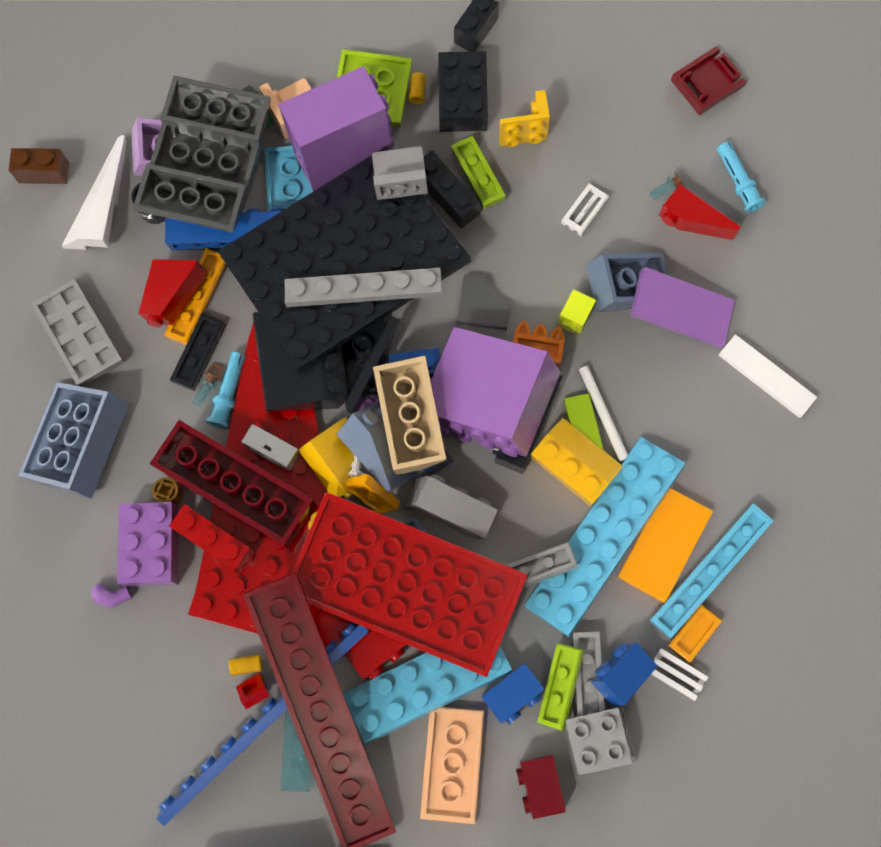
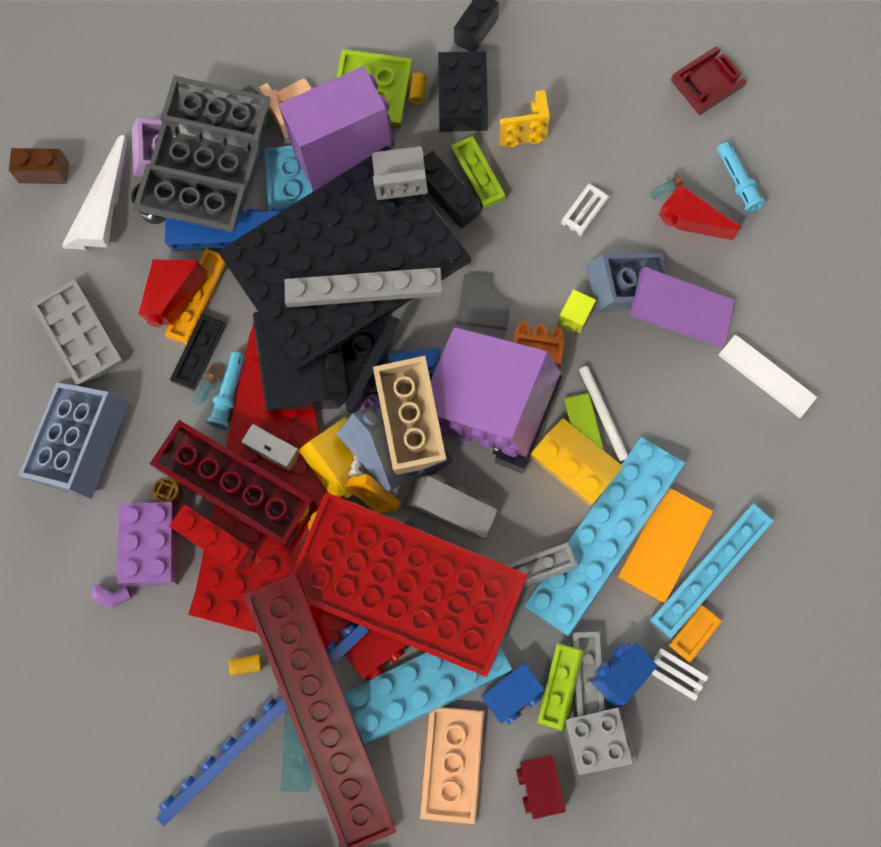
red plate [236,673,270,710] -> none

